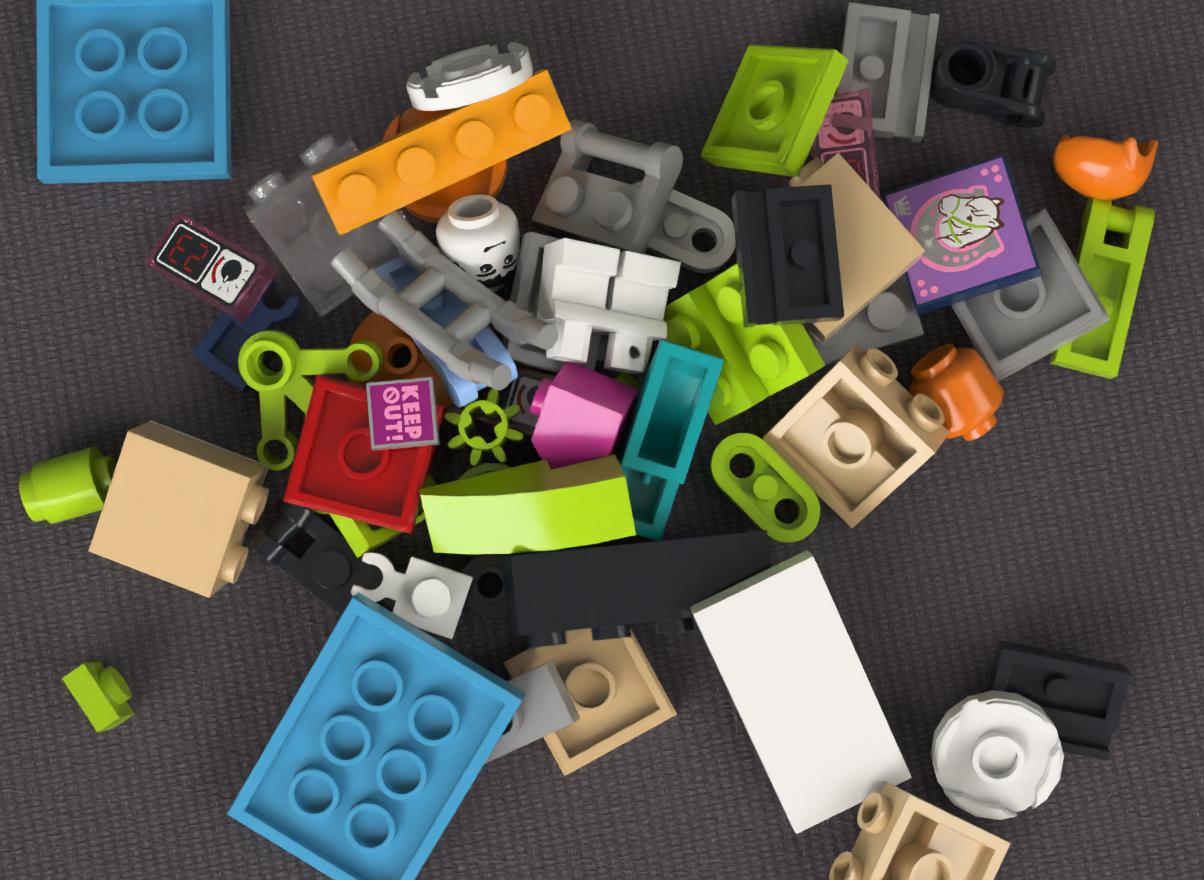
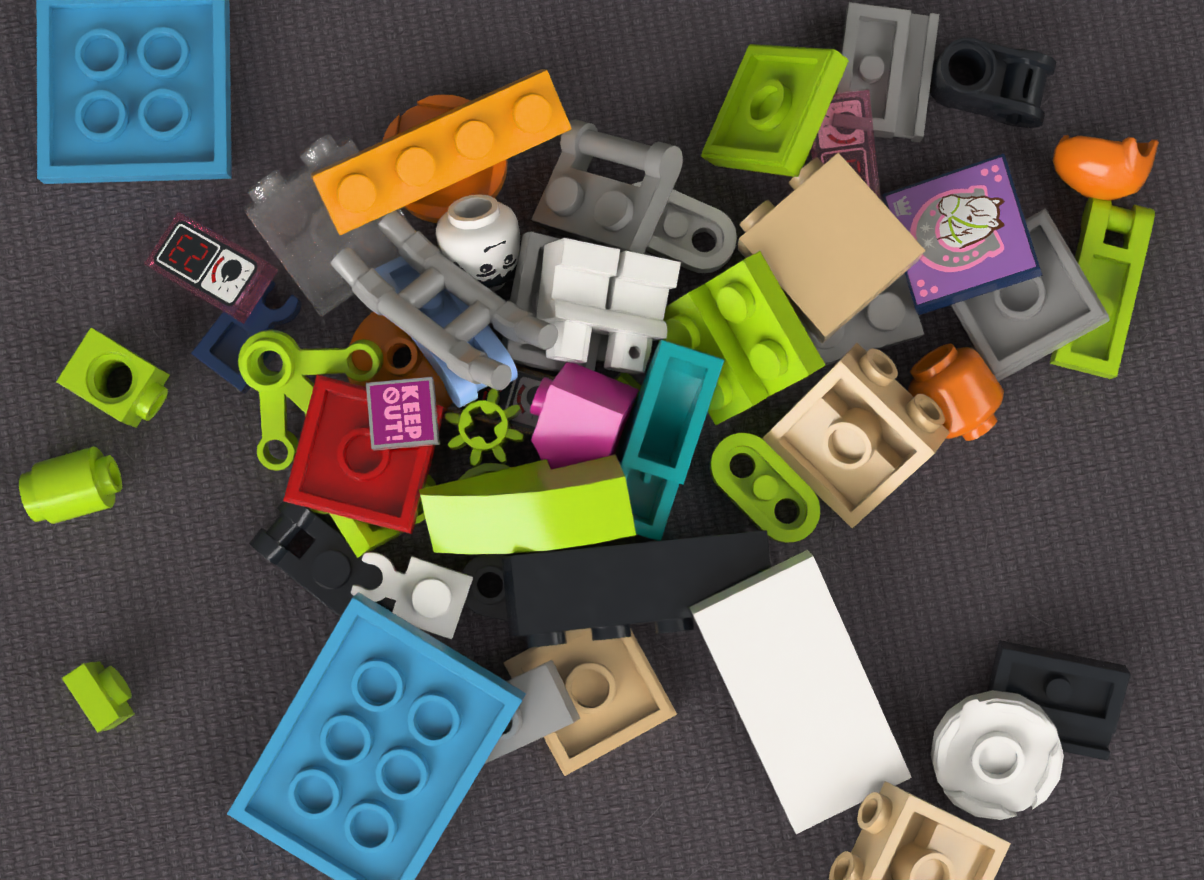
tan piece [89,420,269,598] -> none
white tile [406,42,534,111] -> none
black plate [731,184,844,328] -> none
none -> lime brick [56,328,170,428]

